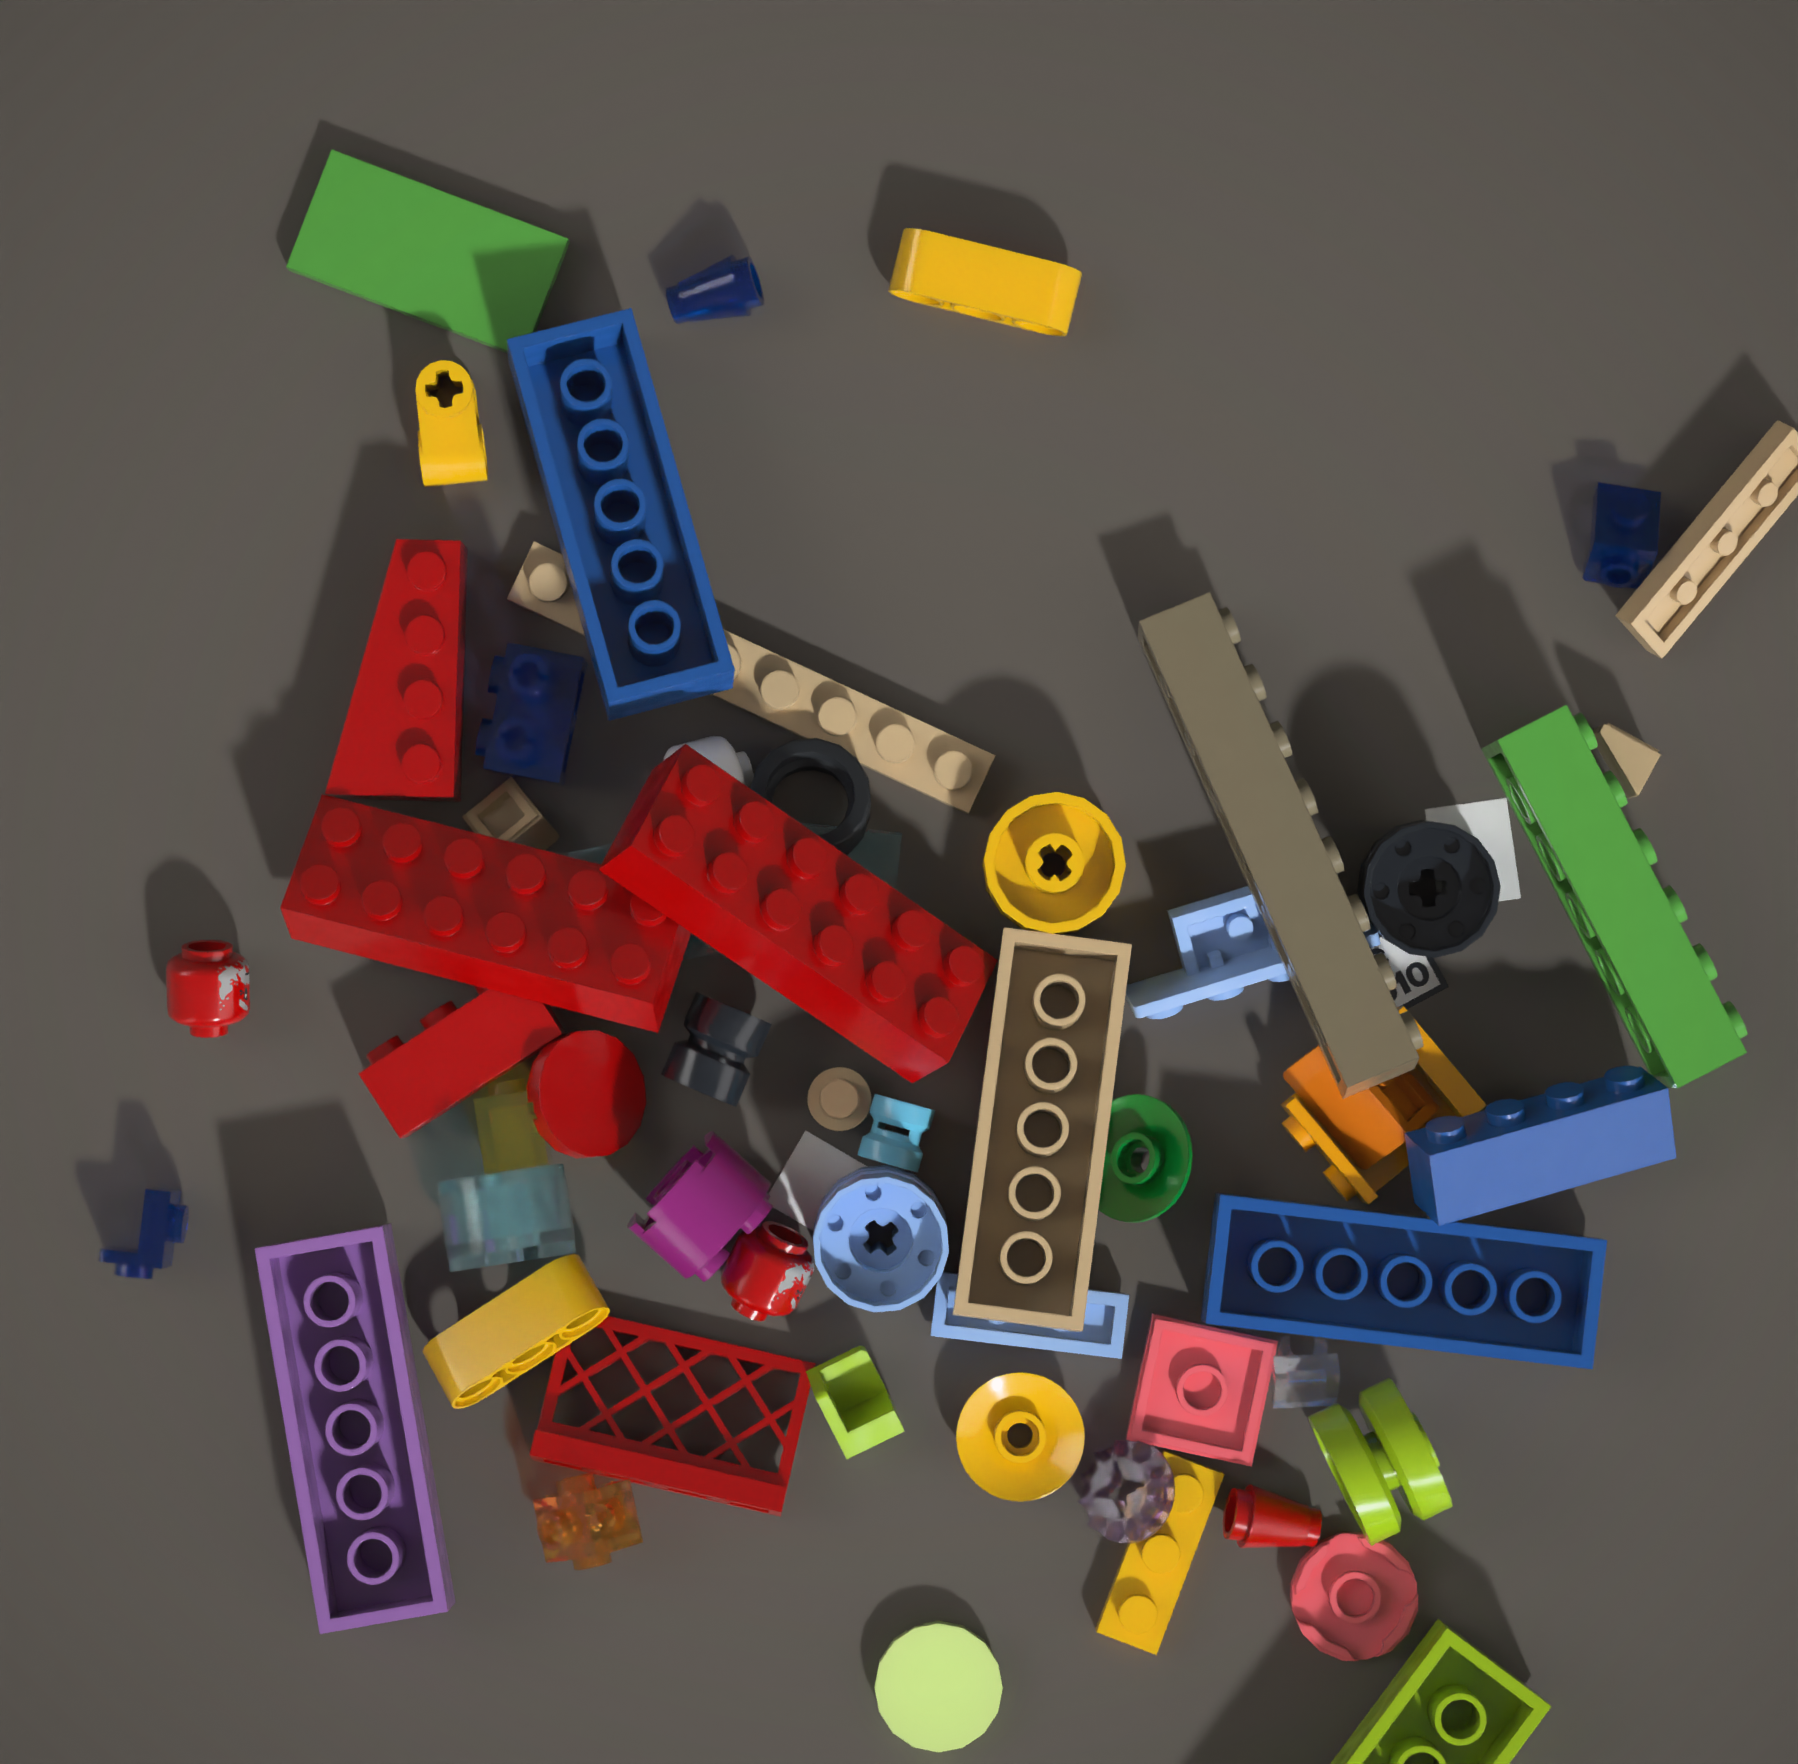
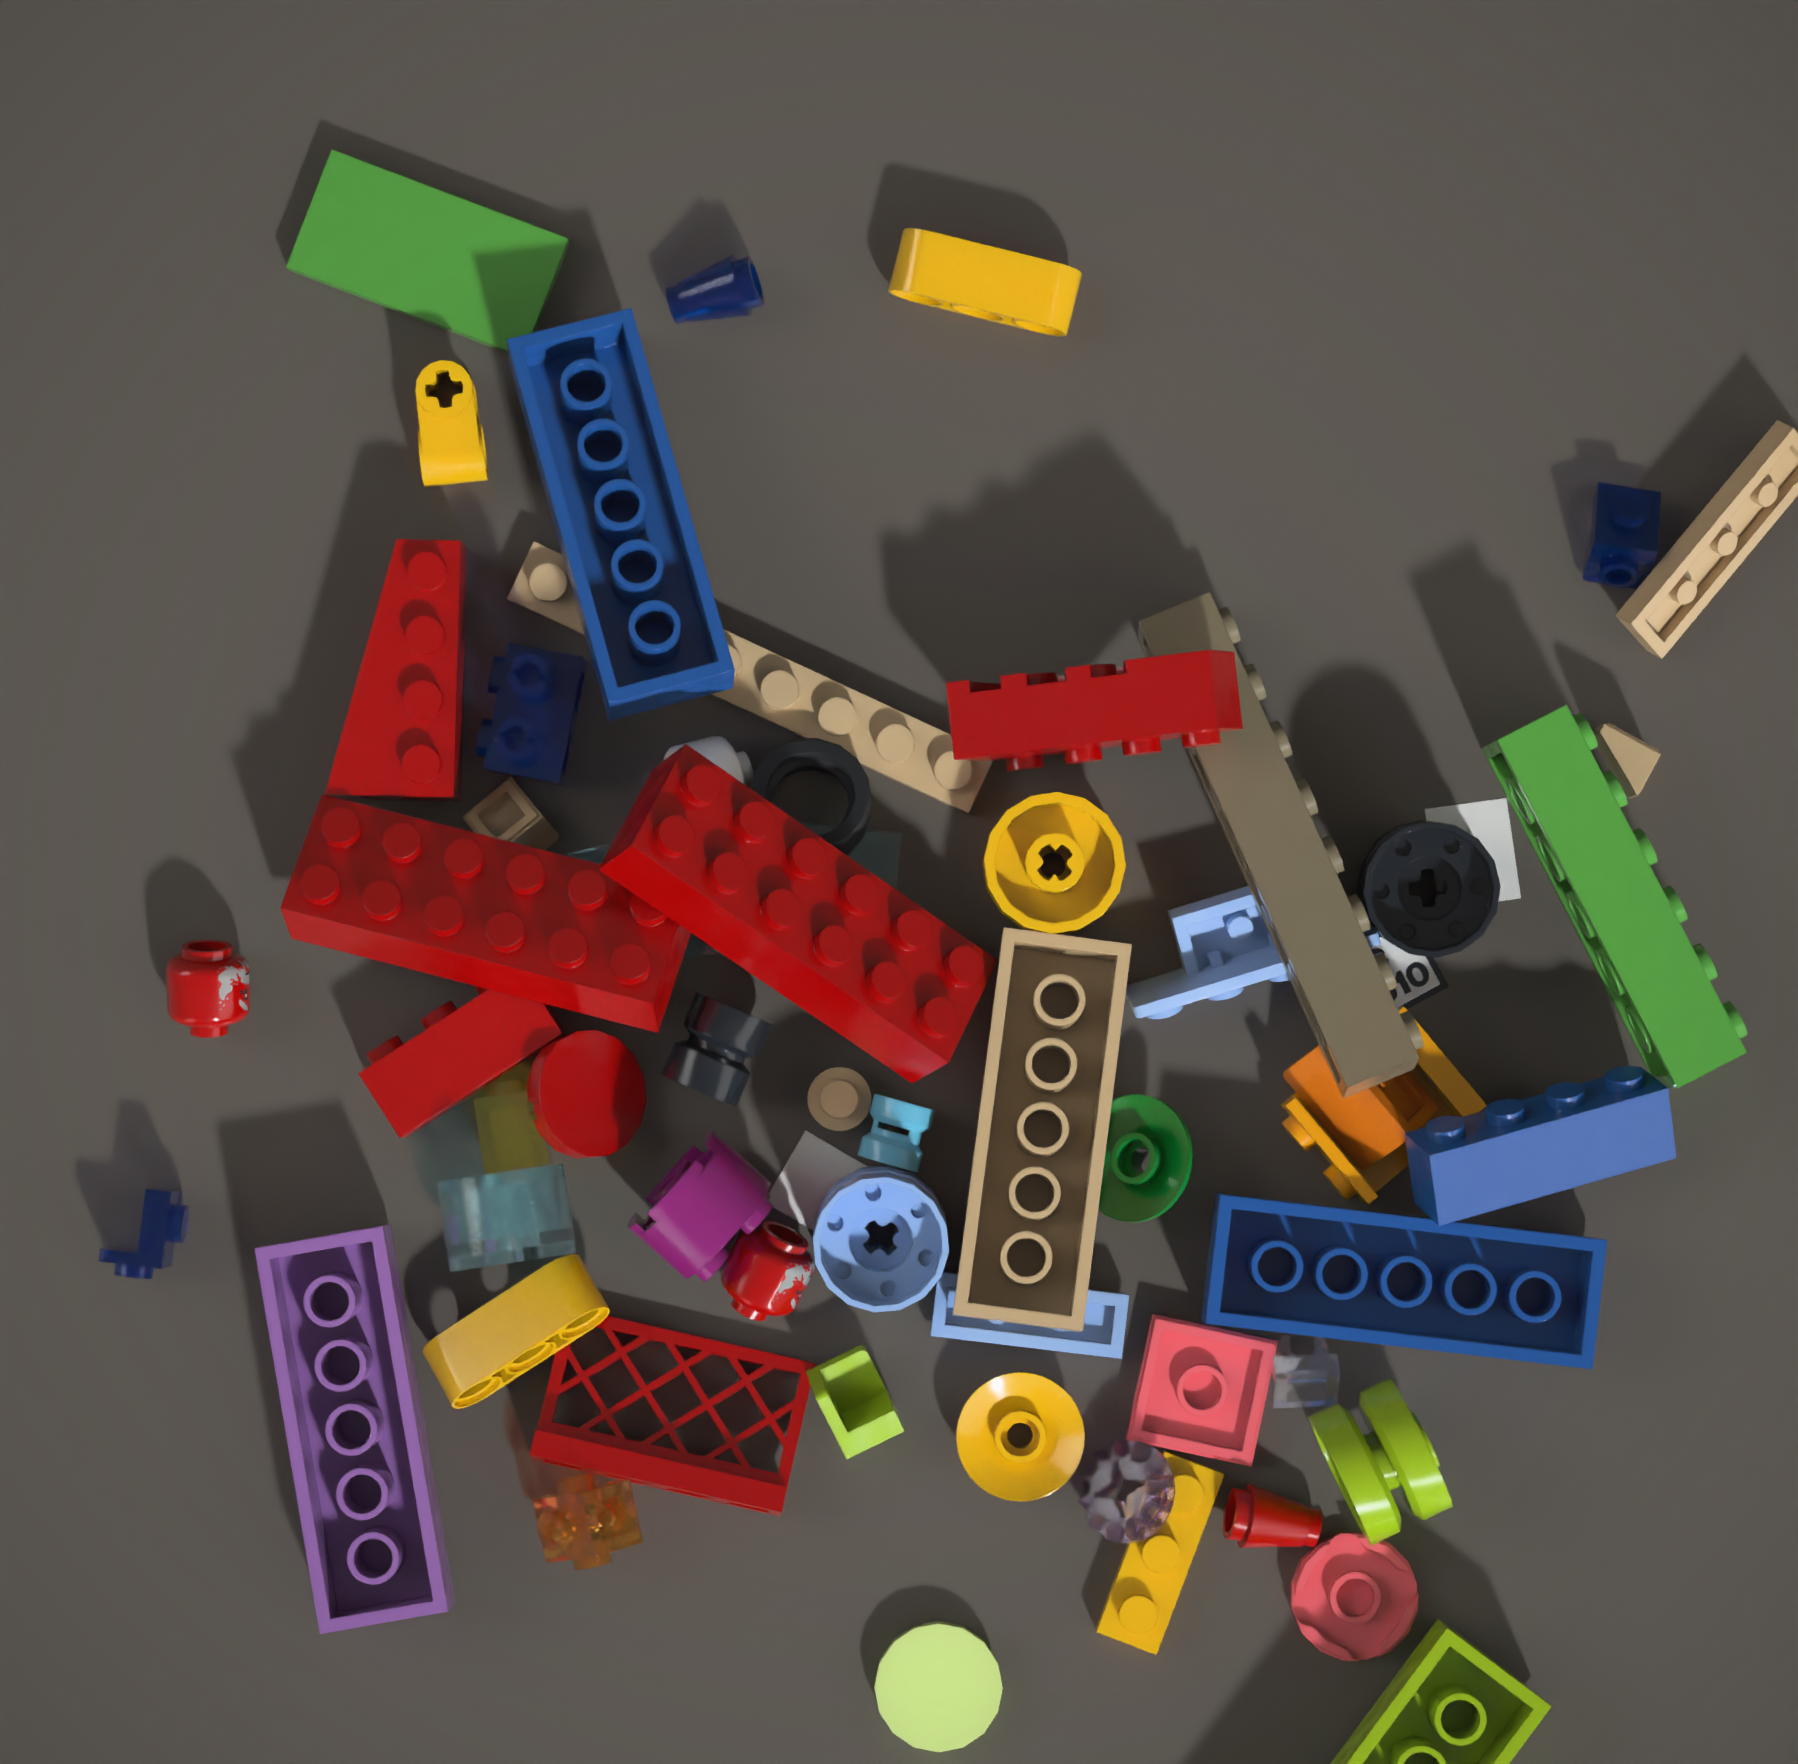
none -> red wedge [946,650,1243,772]

